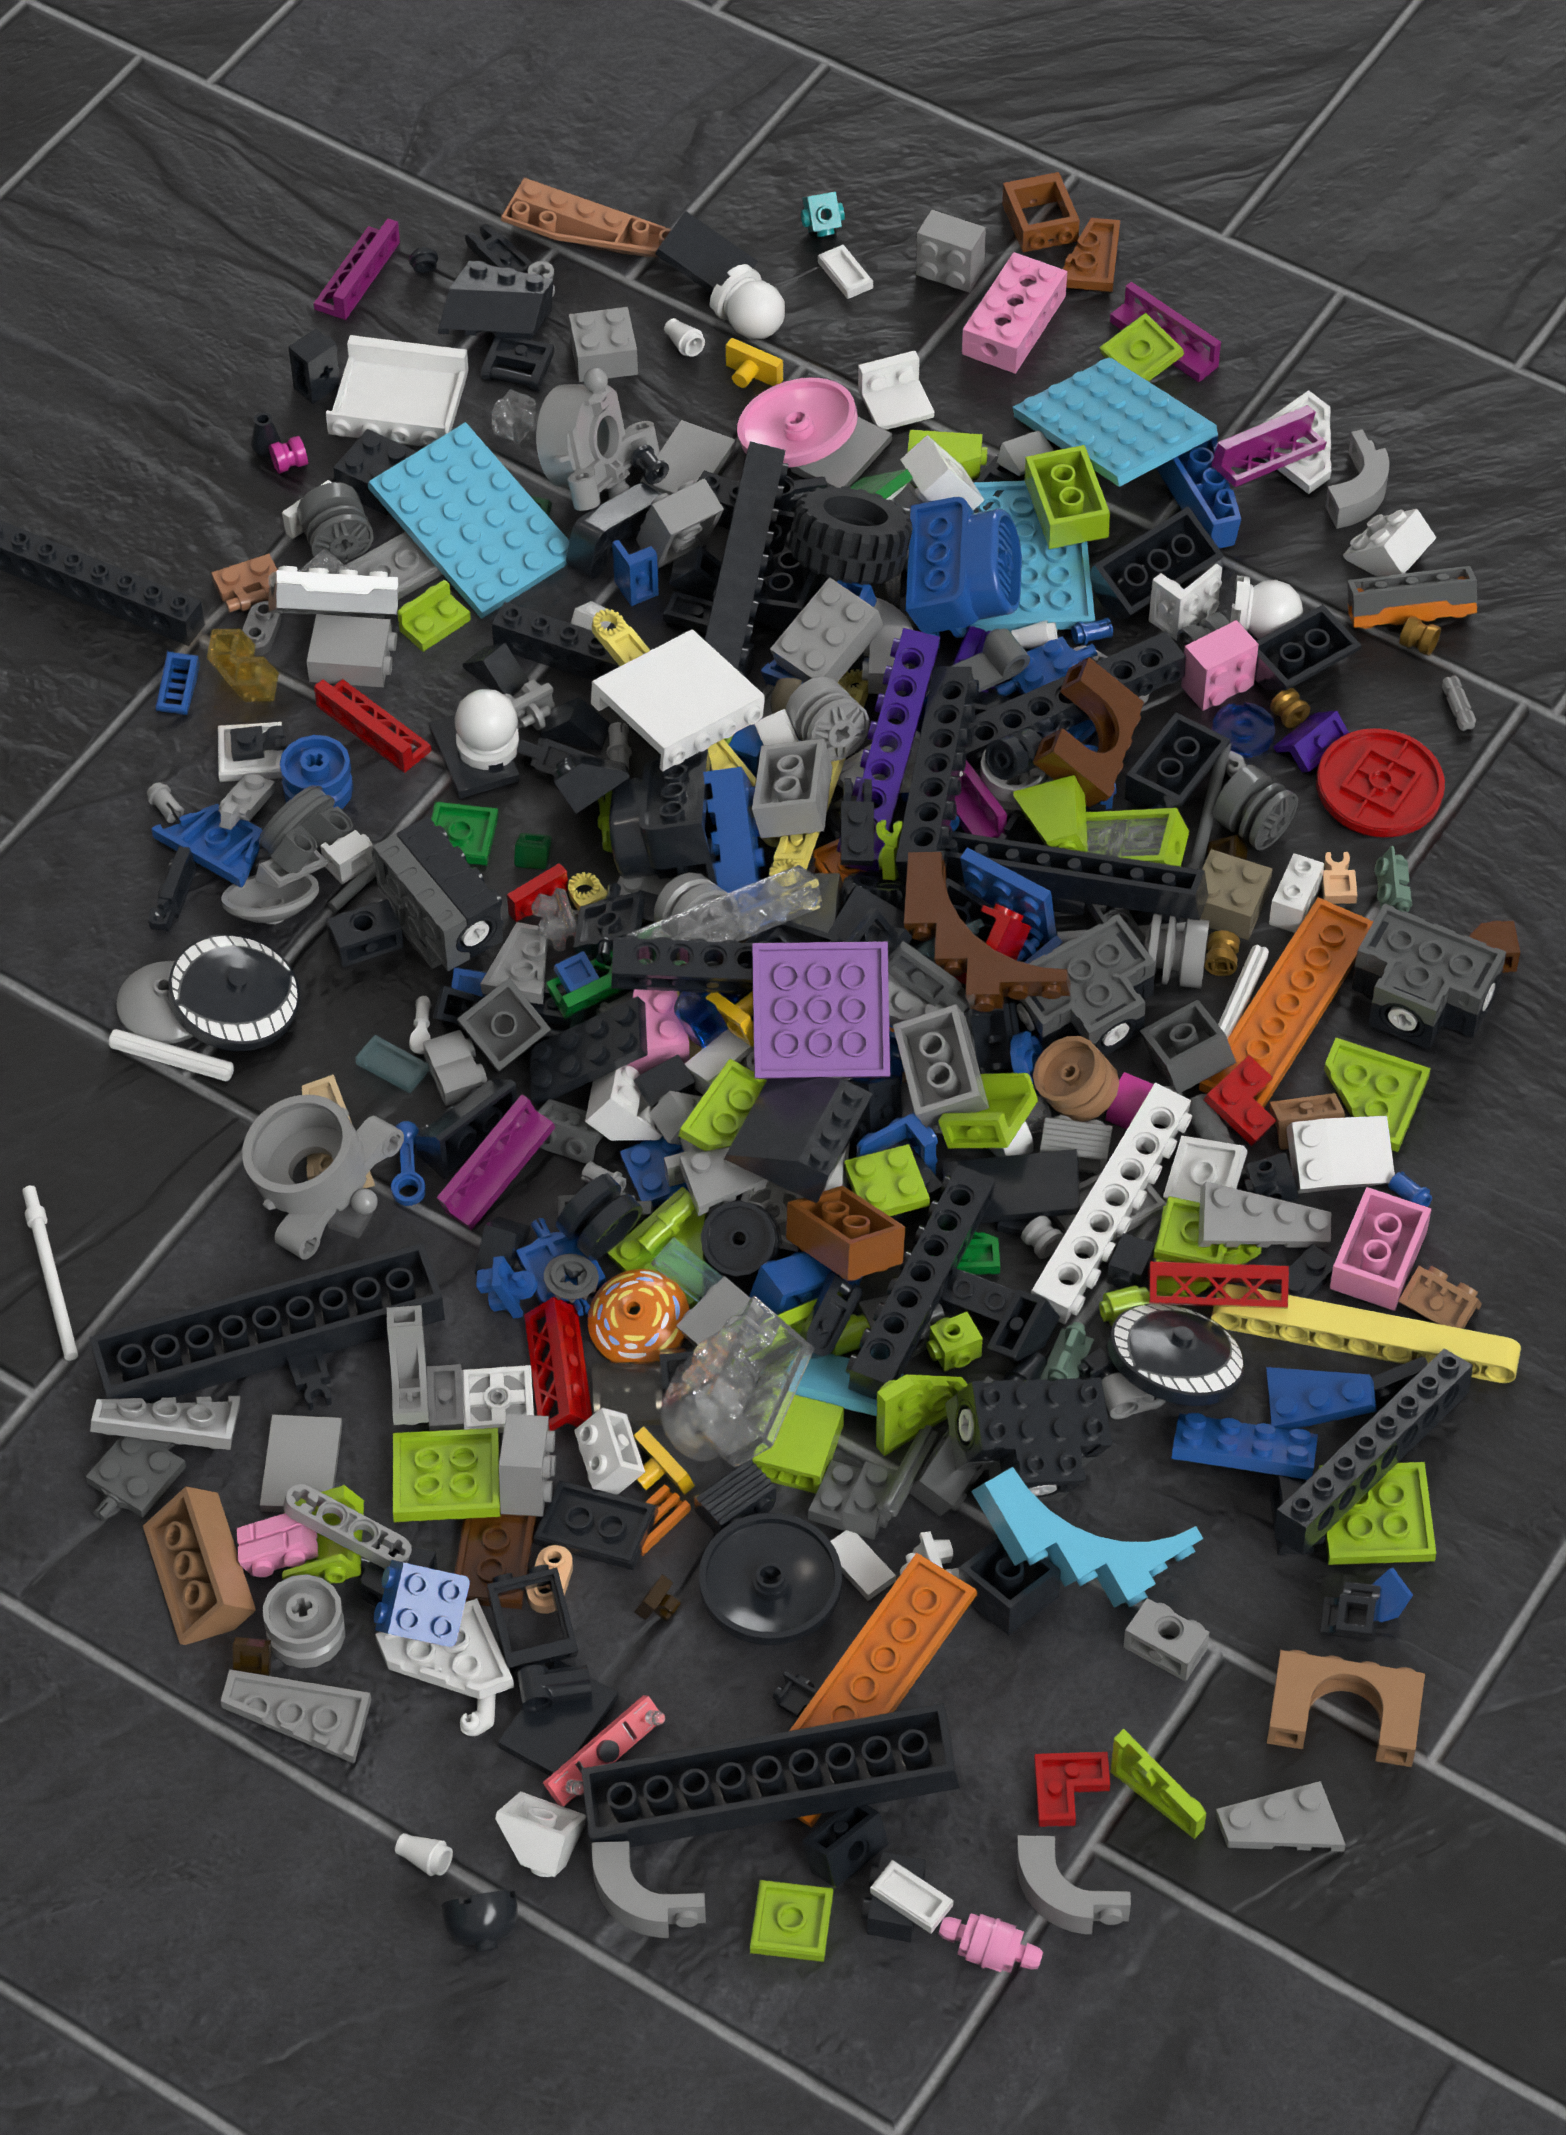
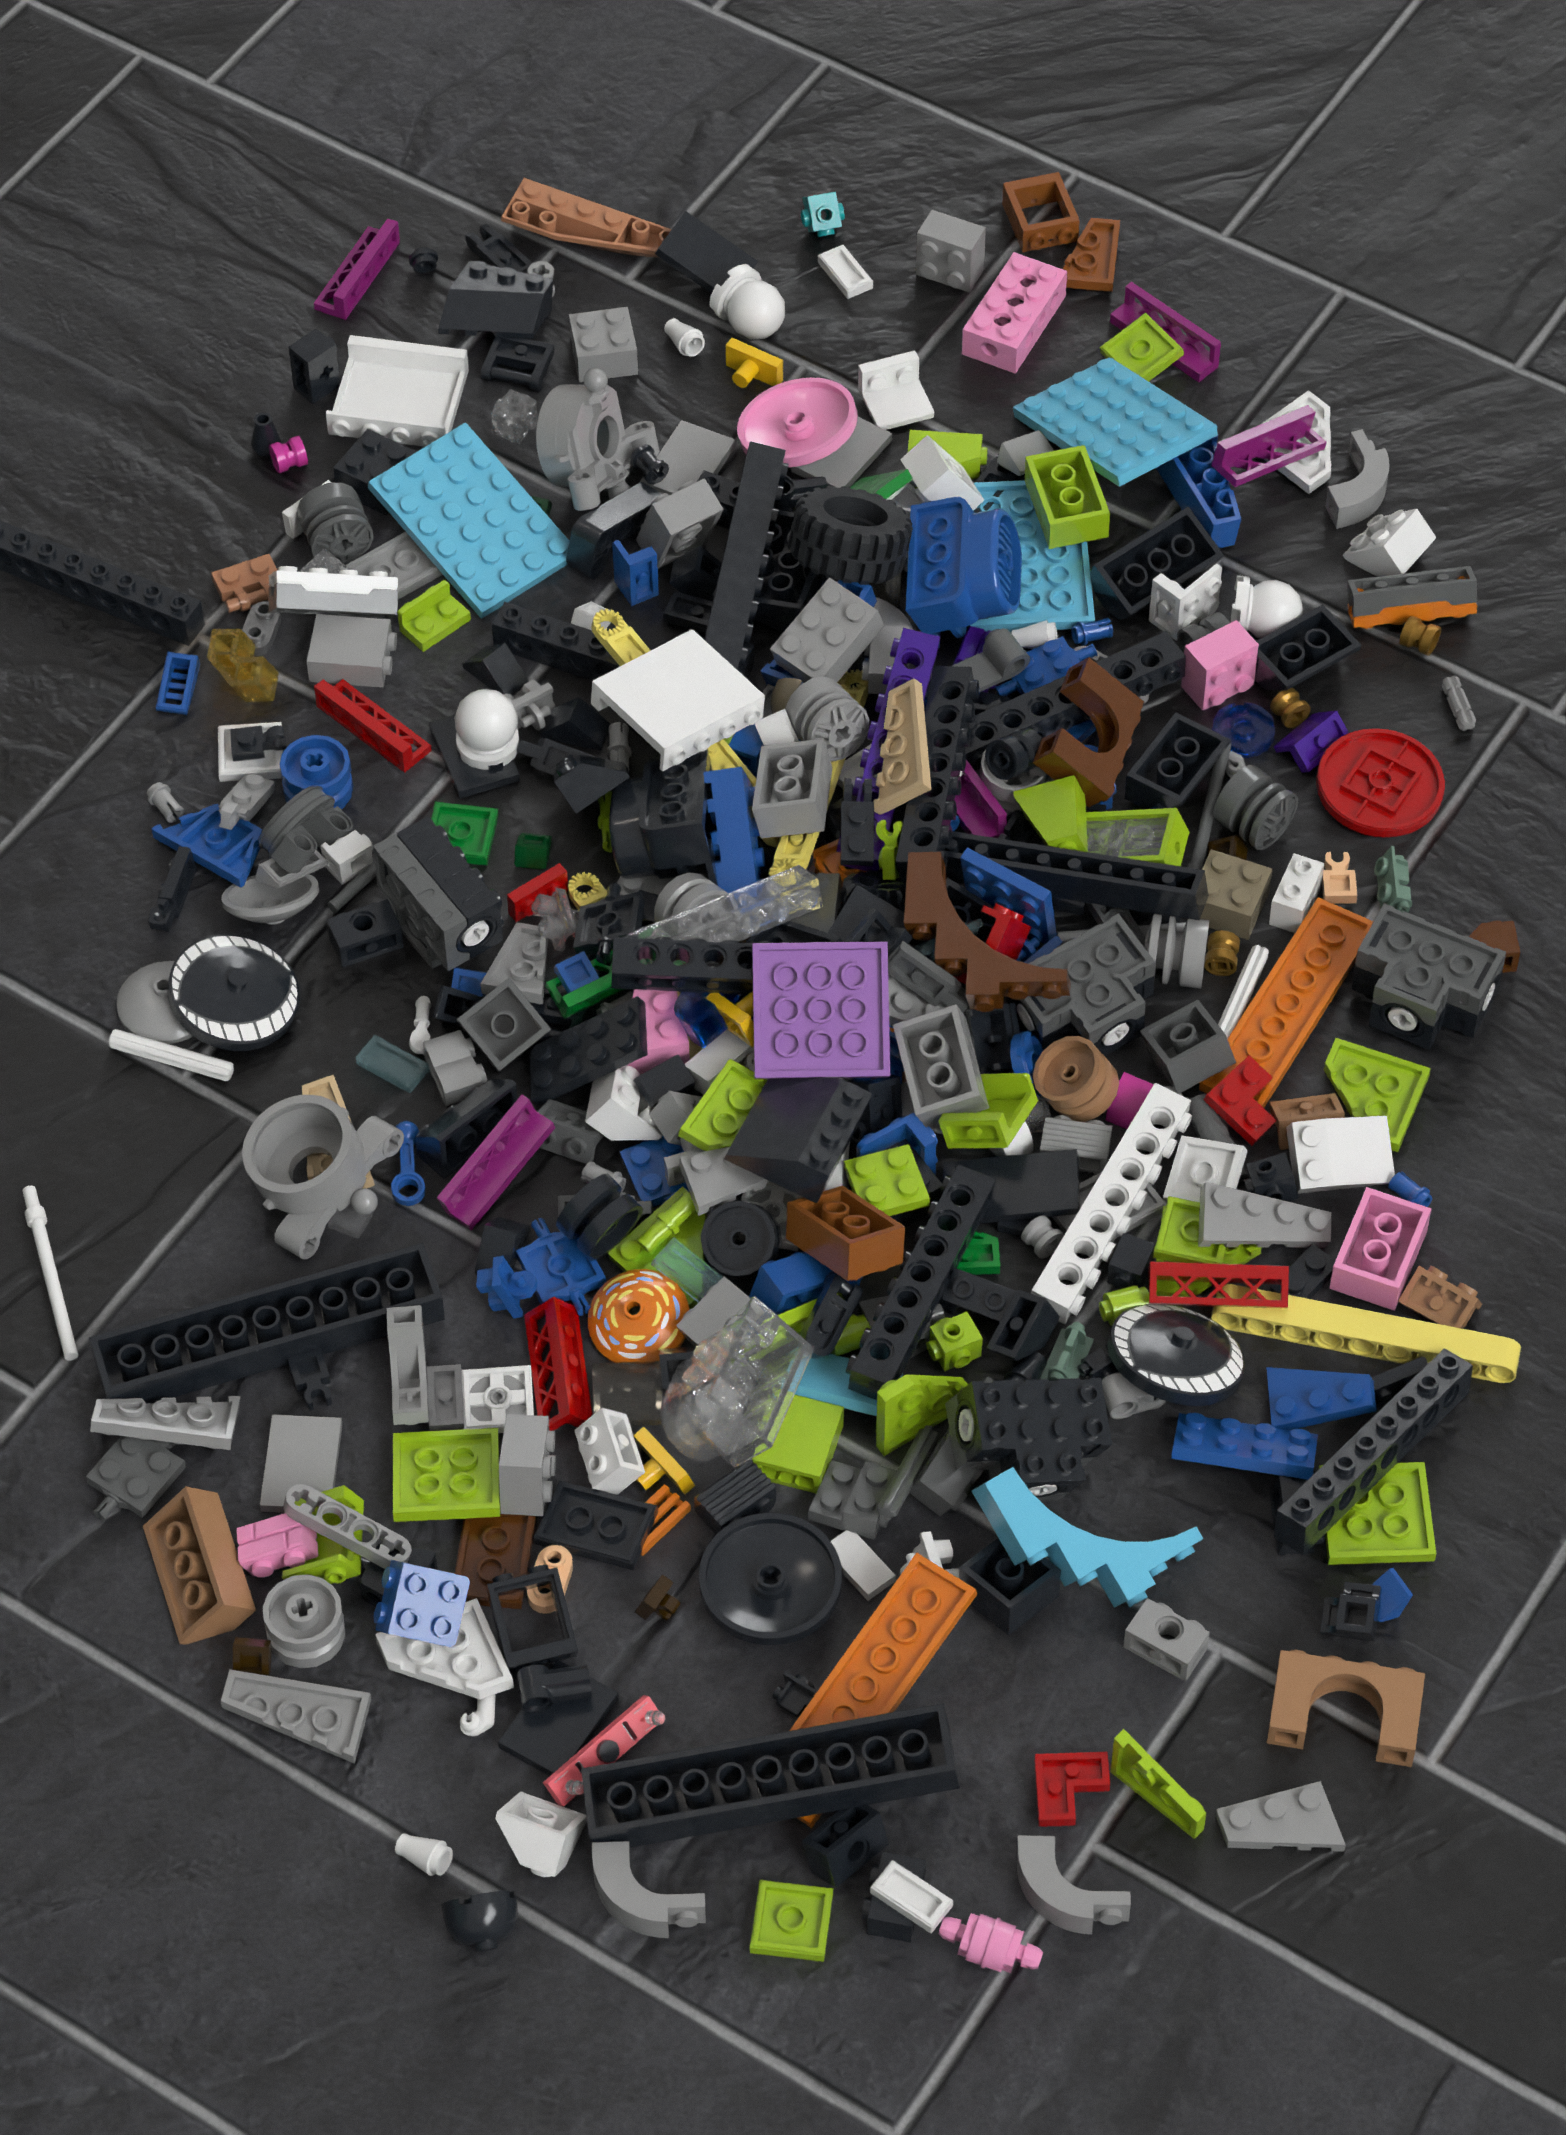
dark grey gear [543,1254,599,1303] -> none
none -> tan wing [873,678,931,815]

